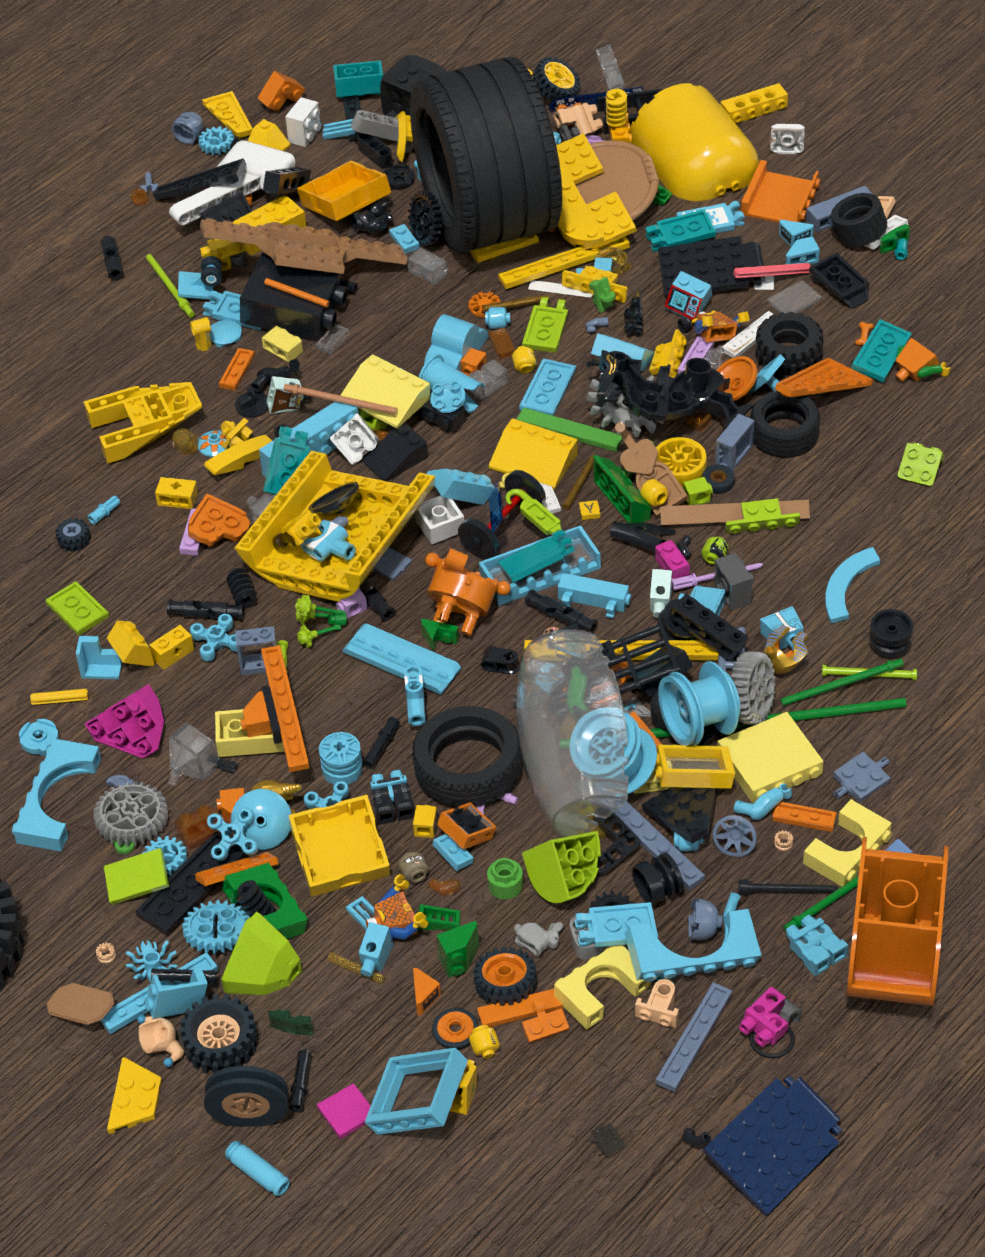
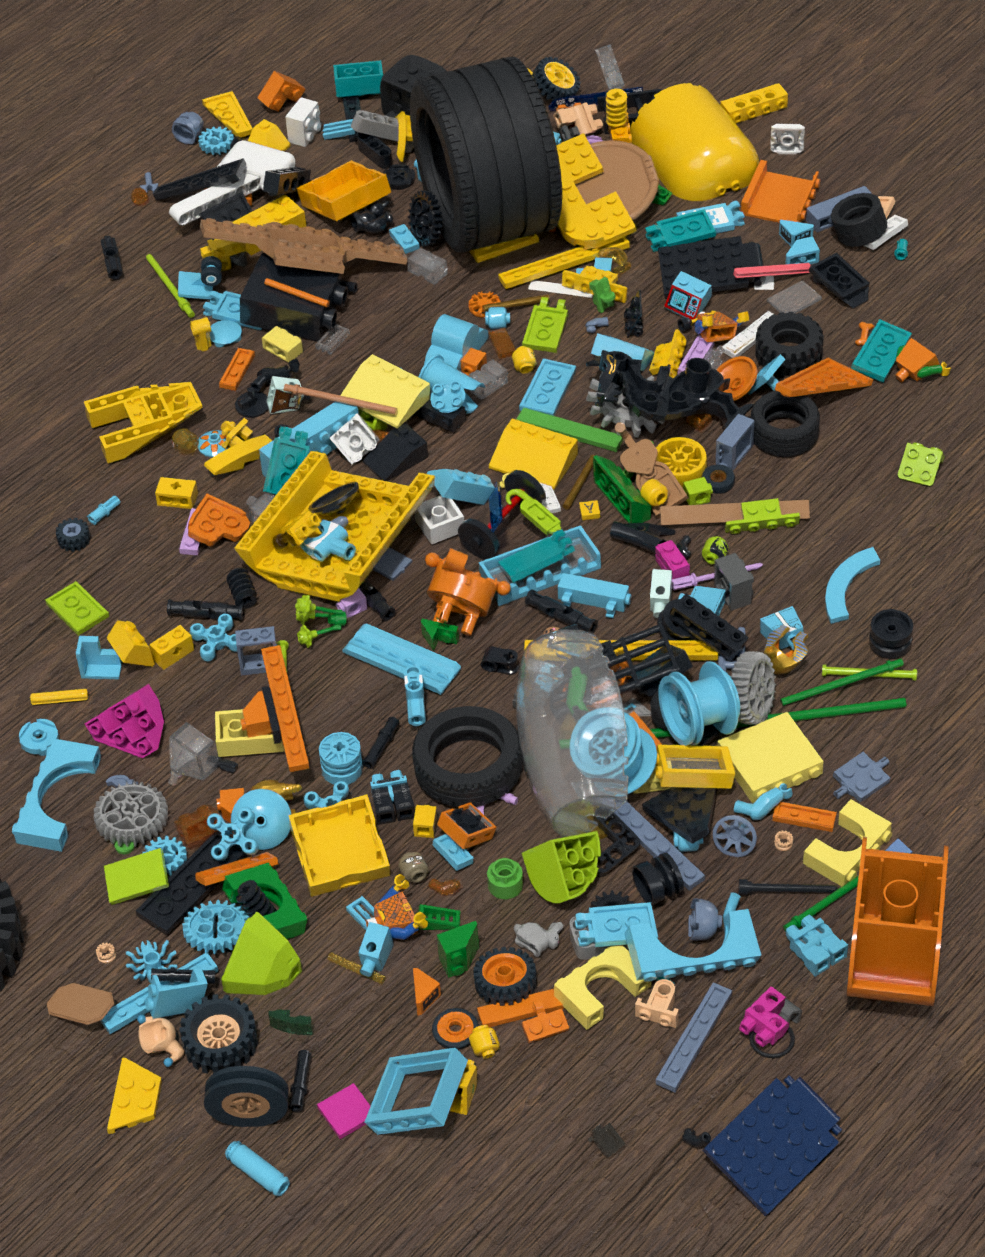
green slope [879,224,910,254] -> none

